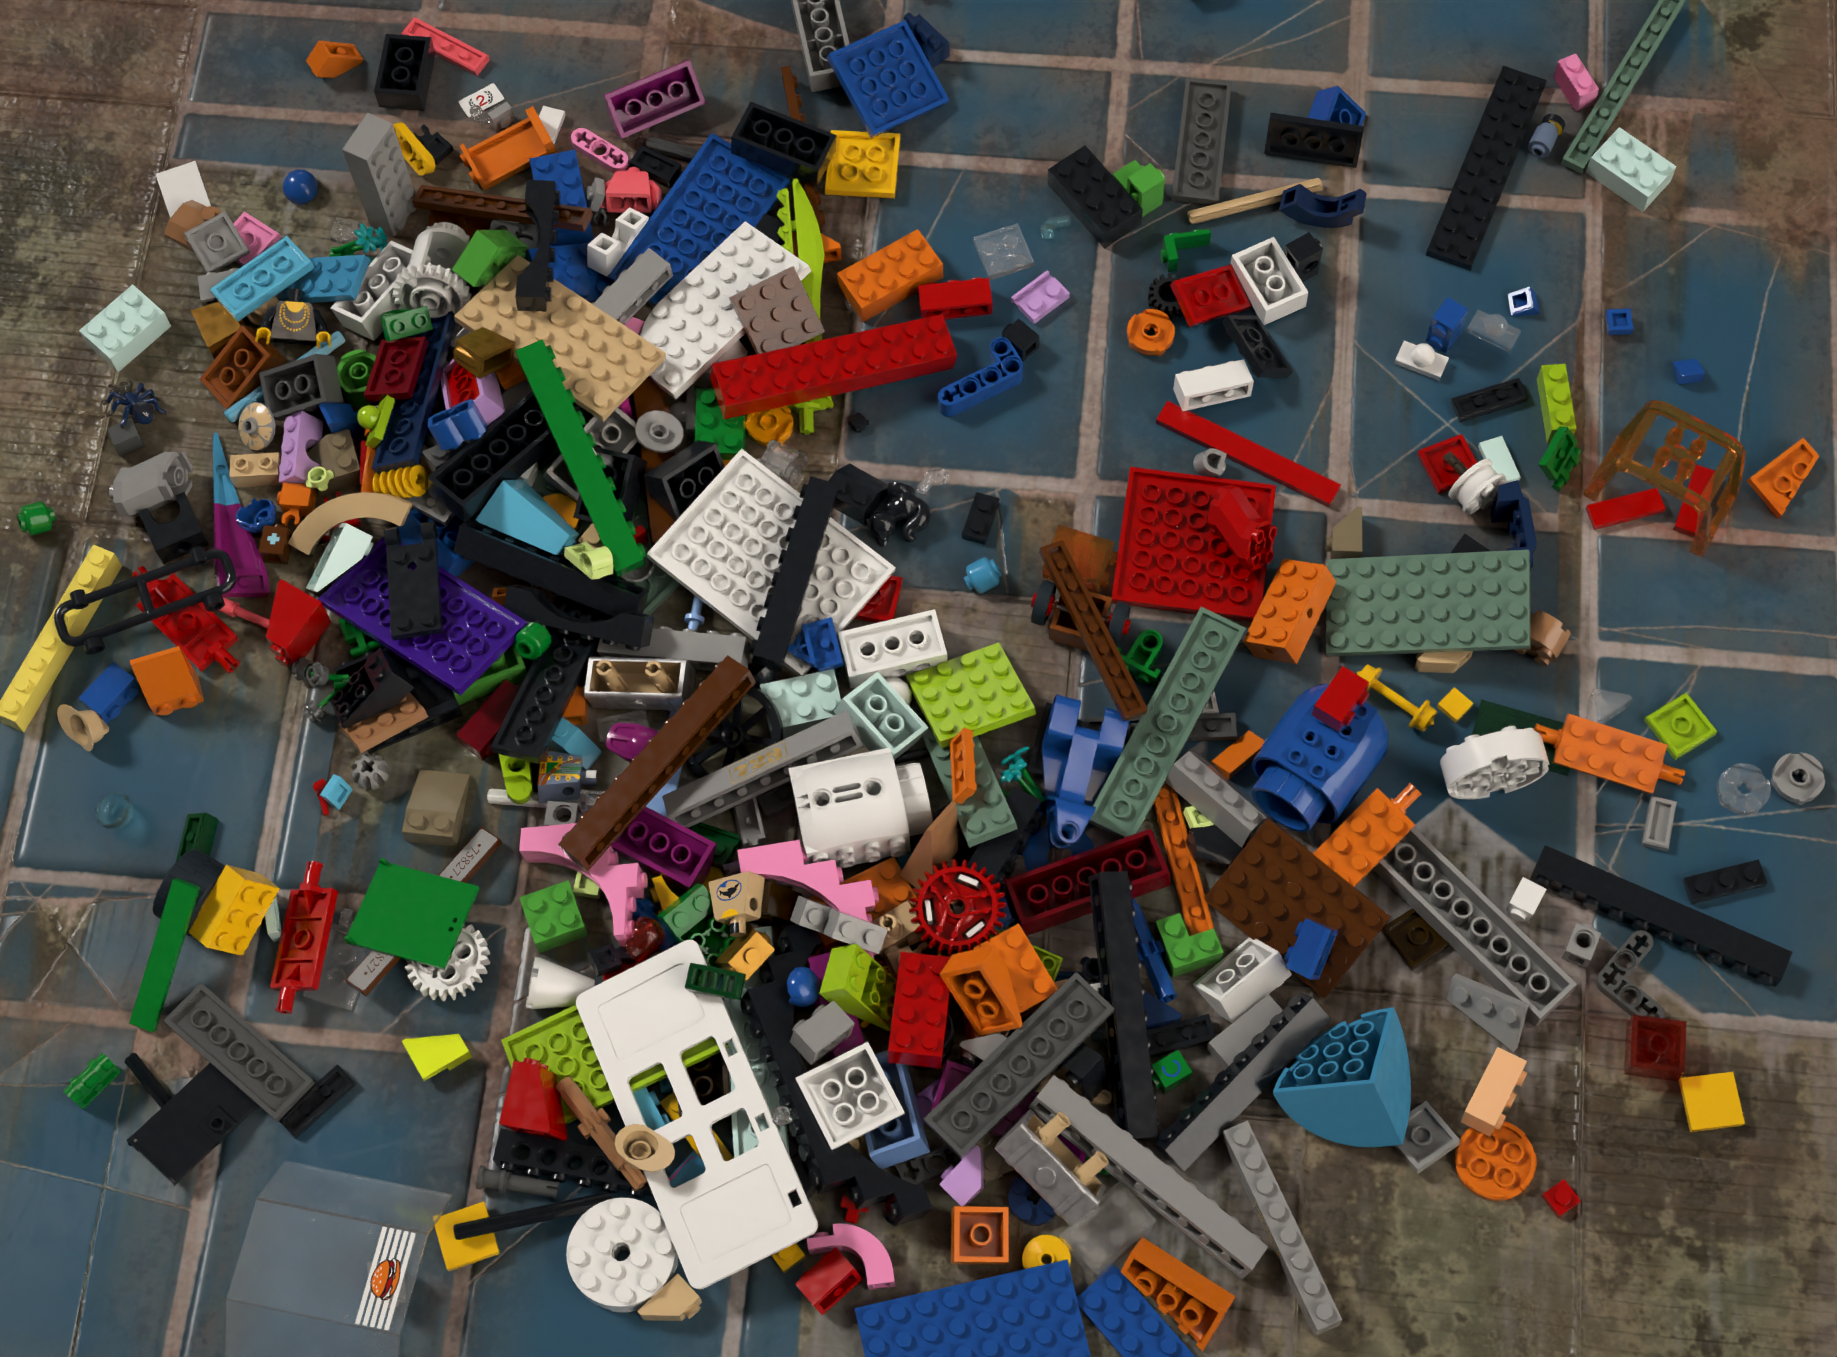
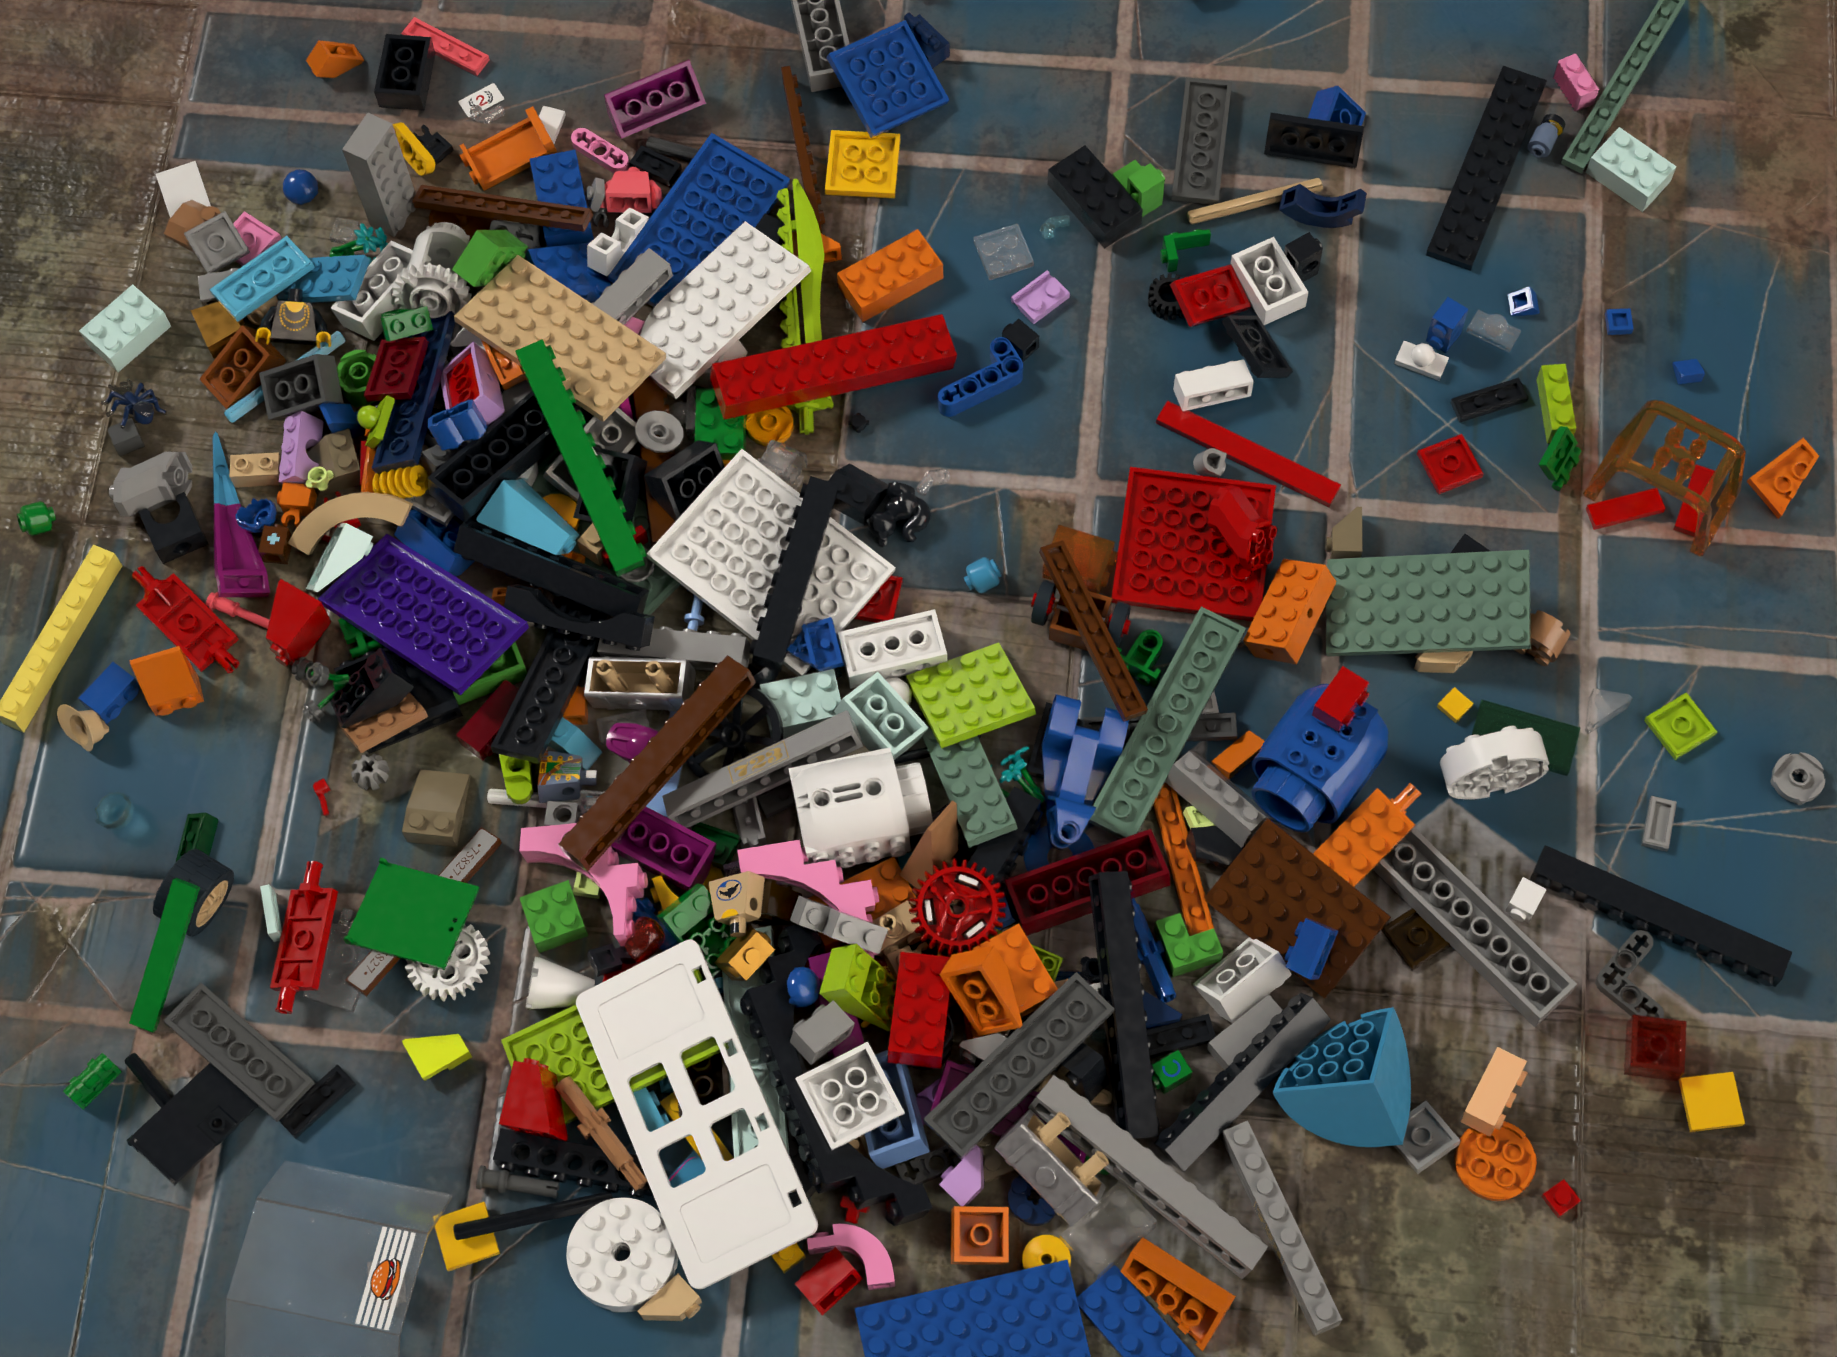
black bar [54,547,237,655] -> none
yellow brick [188,865,280,956] -> none
tan dish [238,402,276,450] -> none
medium azure plate [320,774,353,810] -> none
black hinge [384,521,443,641] -> none
pearl gold torso [454,327,515,379] -> none
light grey plate [487,102,515,132] -> none
green head [514,622,551,660] -> none
black arch [515,180,561,312] -> none
yellowish green plate [564,542,614,580] -> none
tan piece [615,1124,675,1172] -> none
dark green slope [685,963,746,1001] -> none
plate [729,266,825,354] -> none
black brick [731,101,837,187] -> none
clear piece [772,1106,792,1125] -> none
red brick [918,277,992,320] -> none
orange plate [950,727,977,804] -> none
black plate [962,492,1000,545] -> none
orange plate [1127,309,1175,356] -> none
yellow piece [1357,664,1438,732] -> none
white wheel [1443,451,1507,515] -> none
light grey wing [1447,973,1529,1052] -> none
light aqua tile [1478,436,1521,483] -> none
dark blue plate [1490,480,1537,572] -> none
orange plate [1534,714,1685,794] -> none
light grey brick [1561,923,1601,968] -> none
black plate [1683,859,1767,905] -> none
clear plate [1717,763,1771,815] -> none

